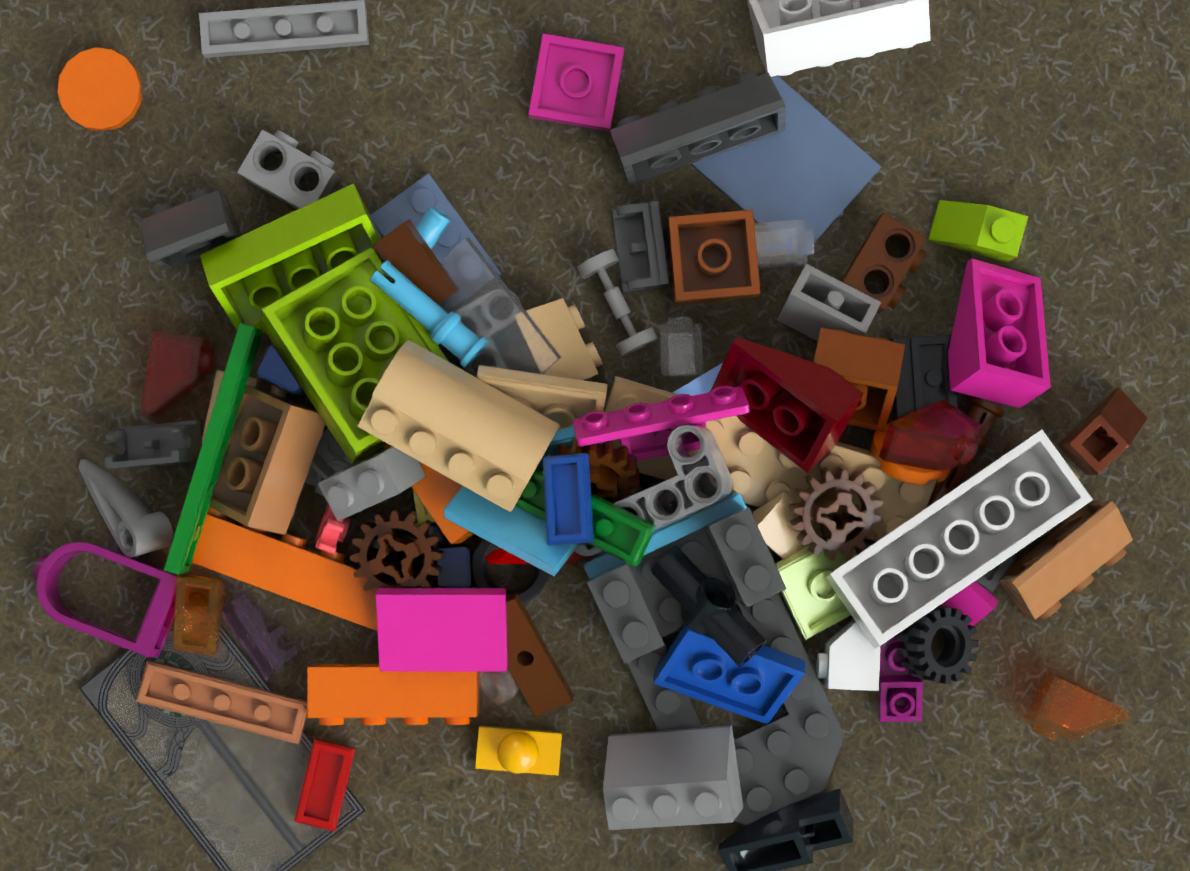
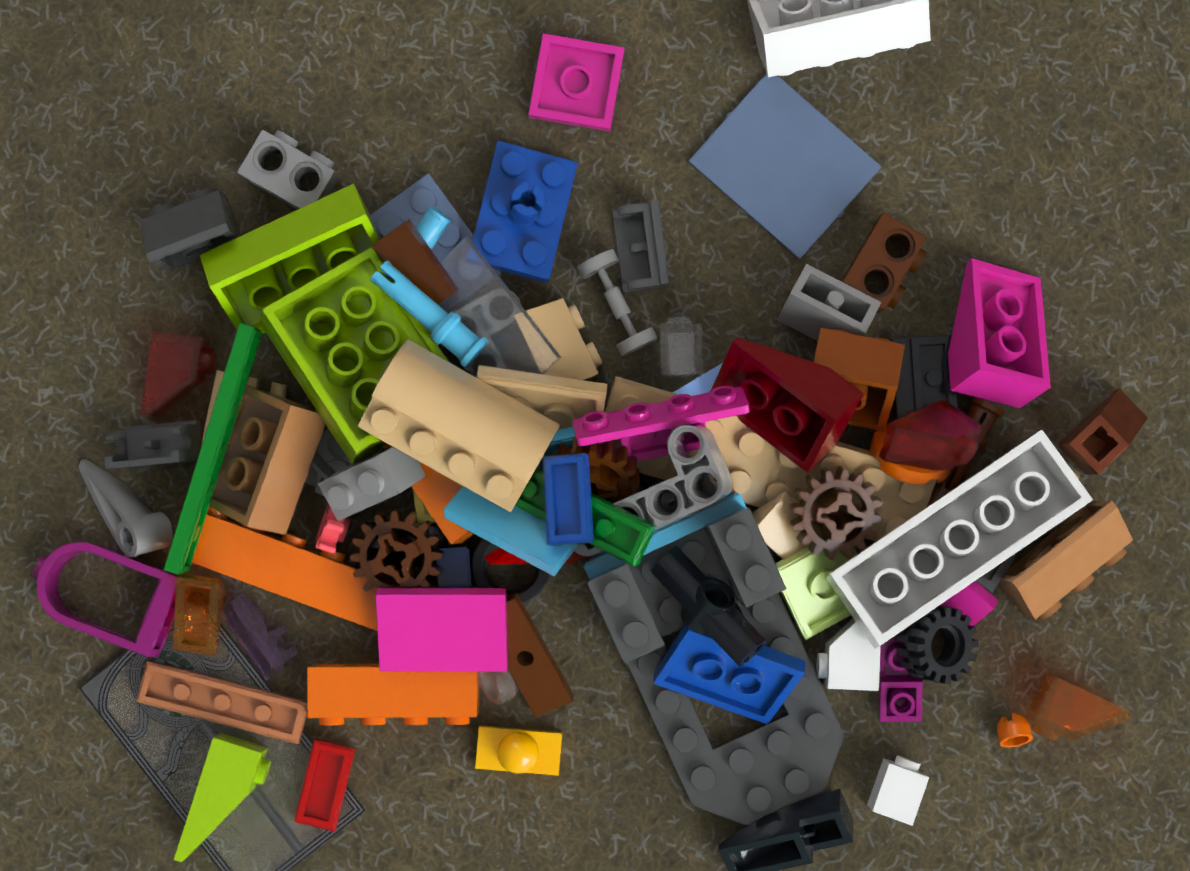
orange tile [57,47,142,131] -> none
light grey plate [199,0,369,58] -> none
dark blue slope [257,344,304,398] -> none
light grey slope [603,725,743,830] -> none
dark grey slope [610,72,786,186] -> none
dark orange brick [667,210,761,306] -> none
clear brick [754,219,814,270] -> none
lime slope [928,200,1028,263] -> none
none -> lime slope [174,733,271,862]
none -> blue plate [467,141,578,283]
none -> white brick [867,755,929,826]
none -> orange hinge [997,713,1033,748]

